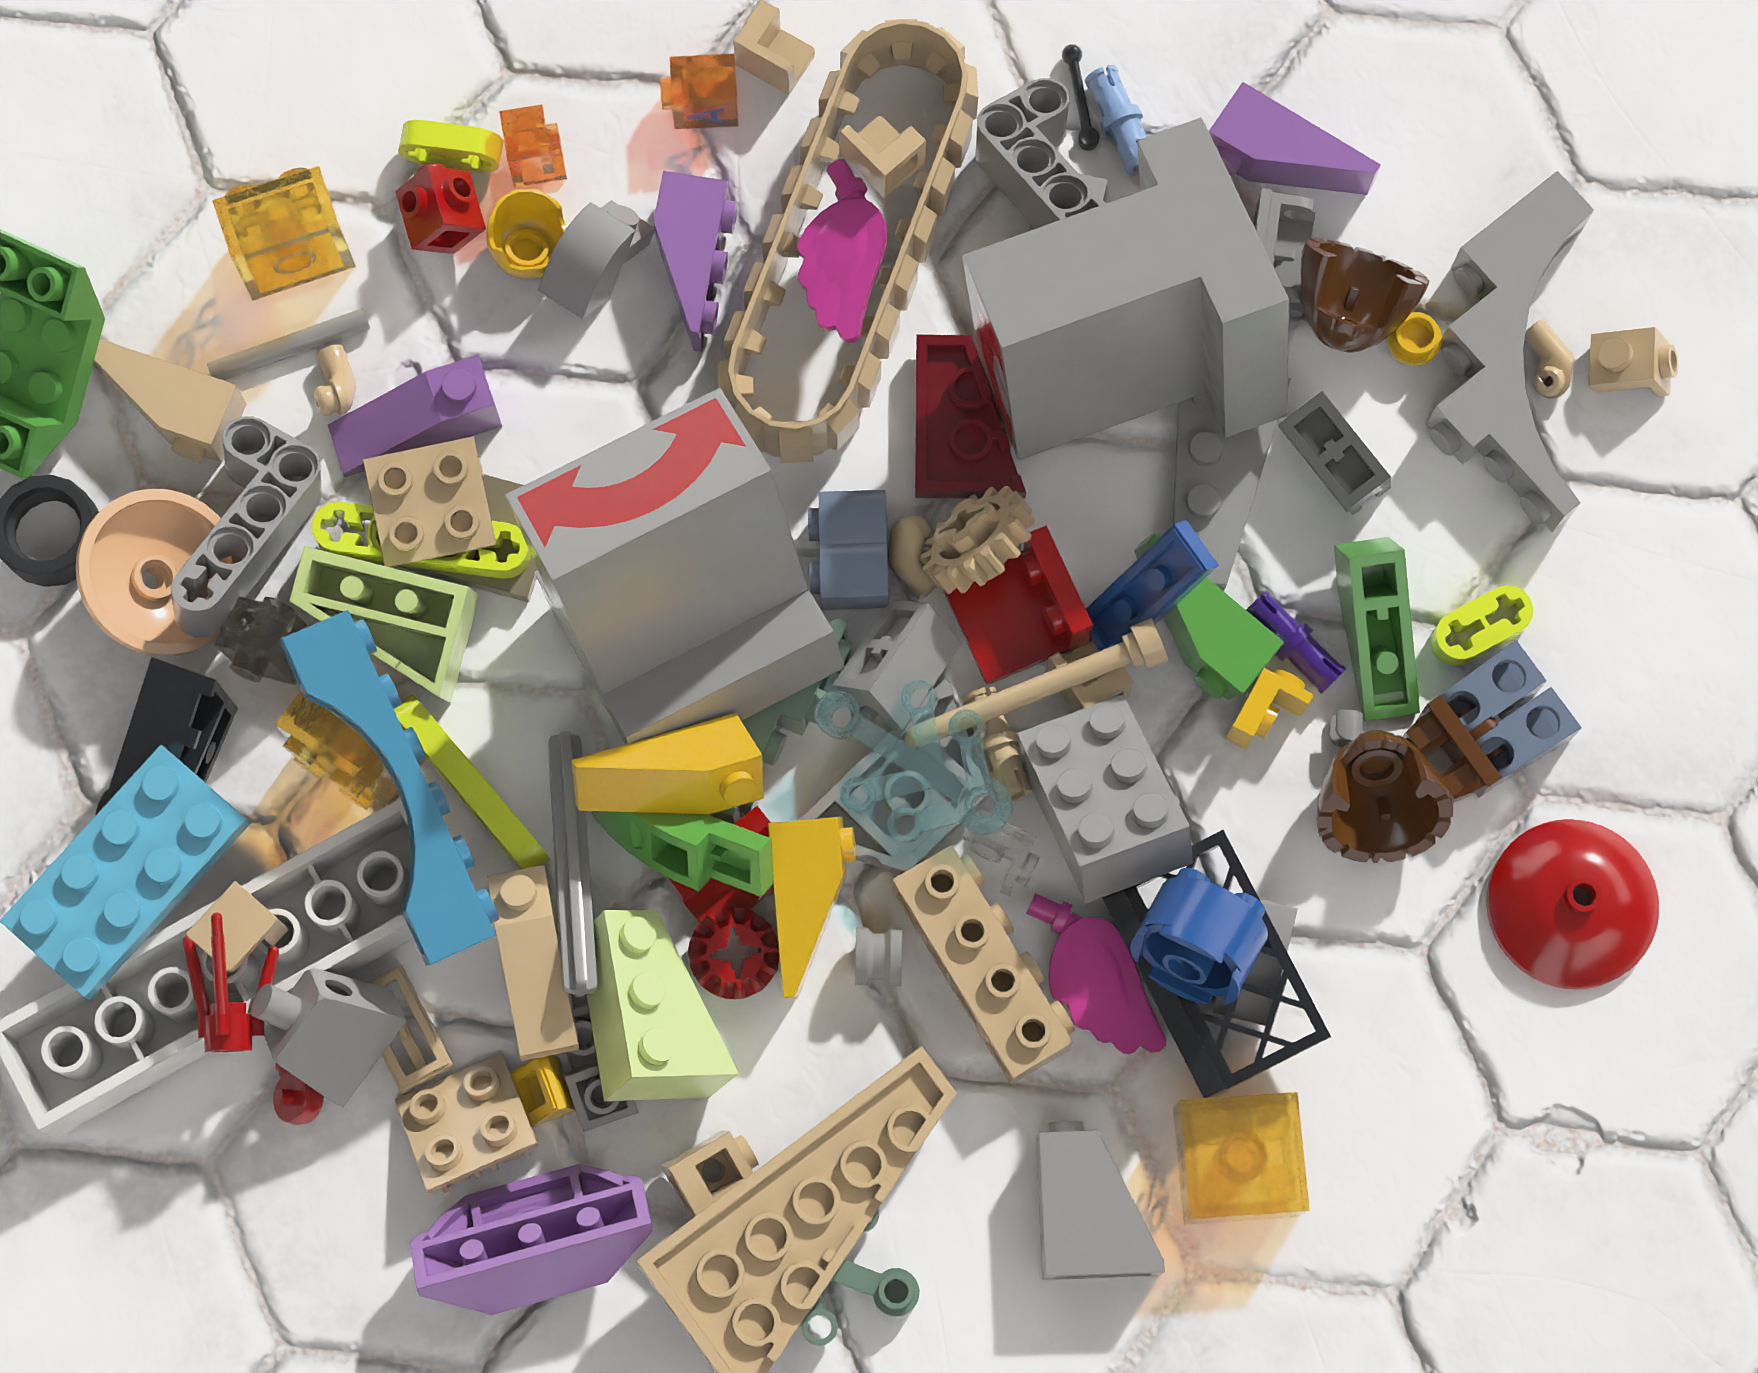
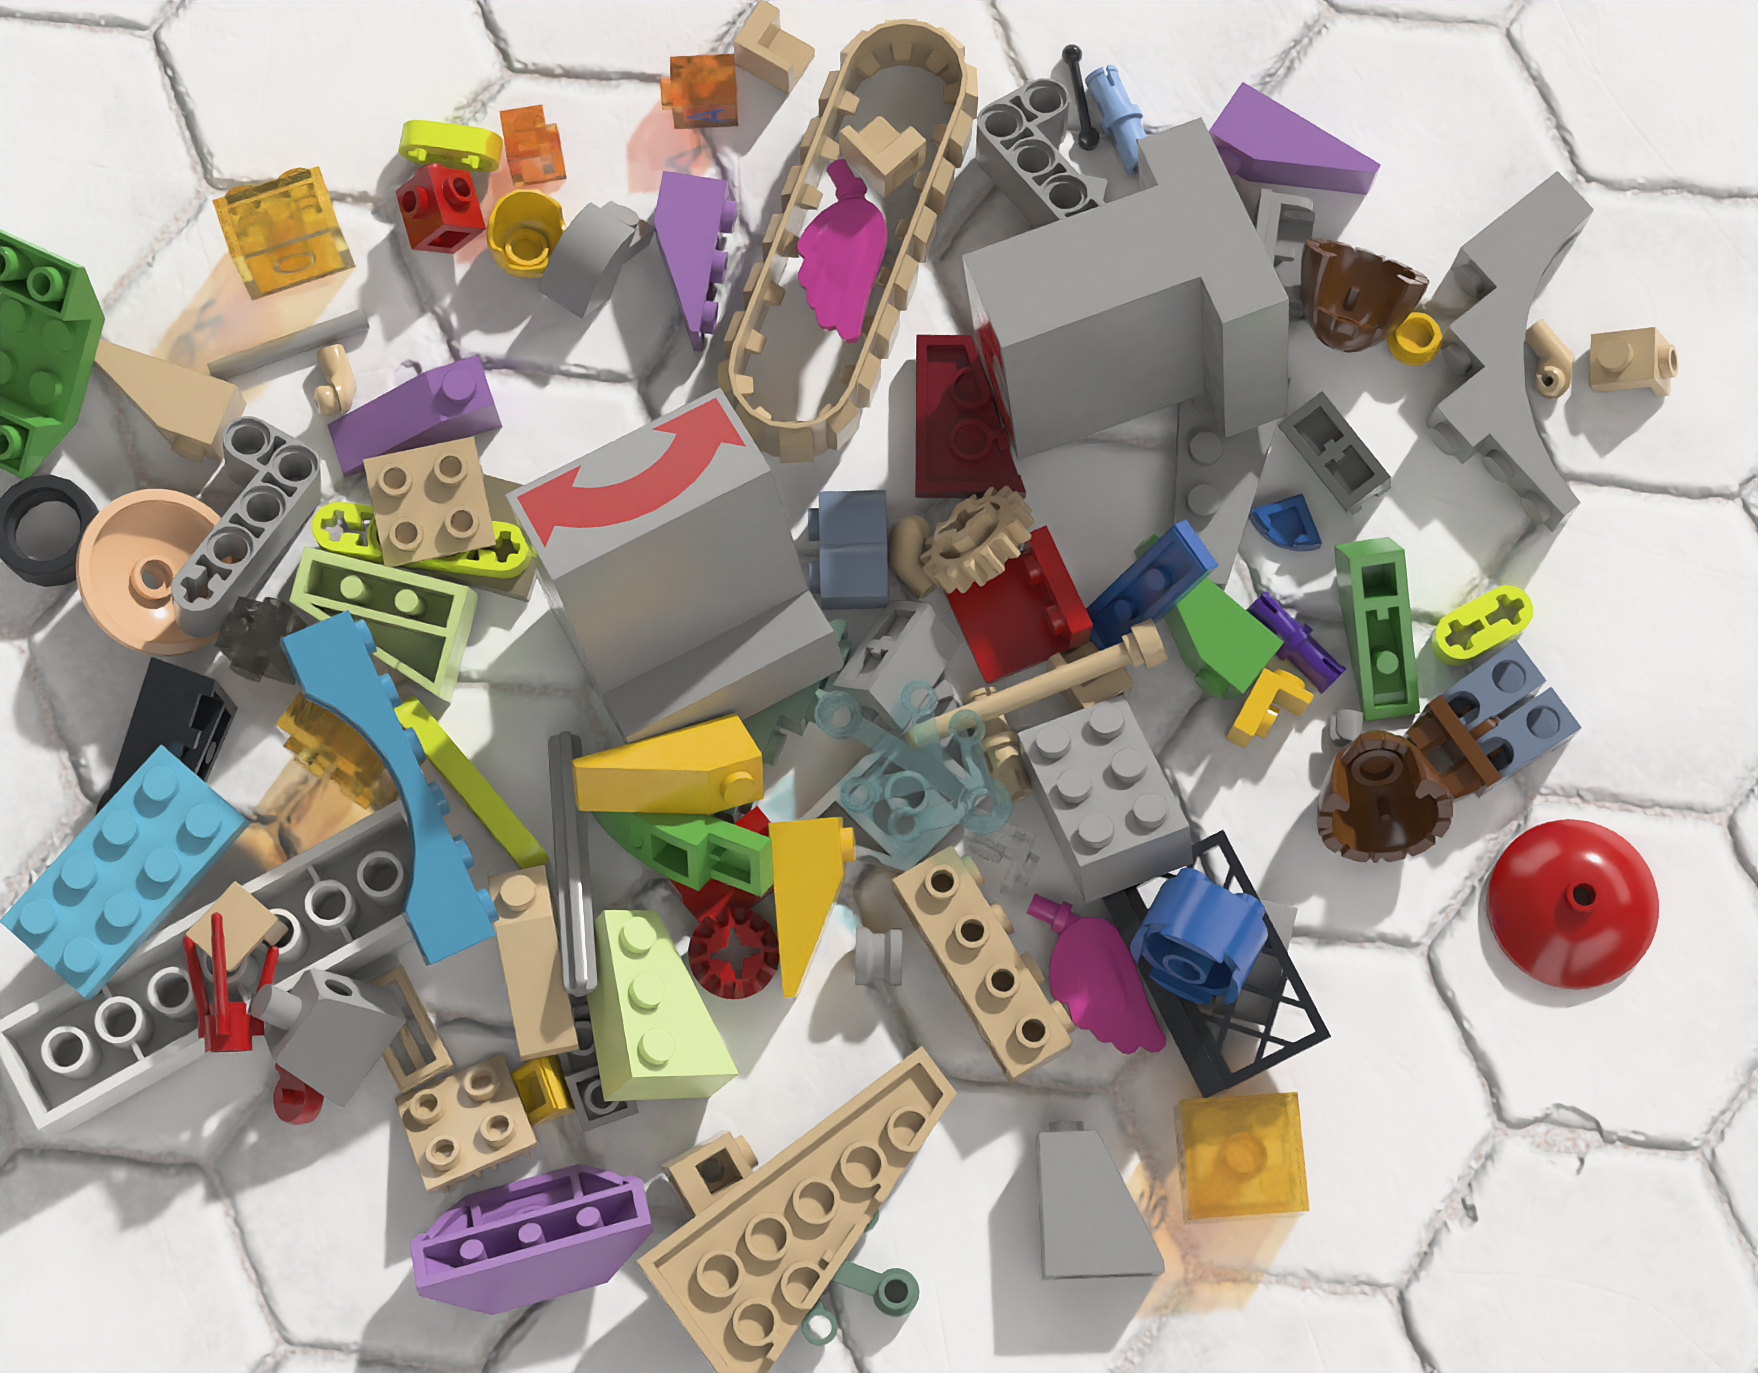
none -> blue tile [1248,493,1322,552]

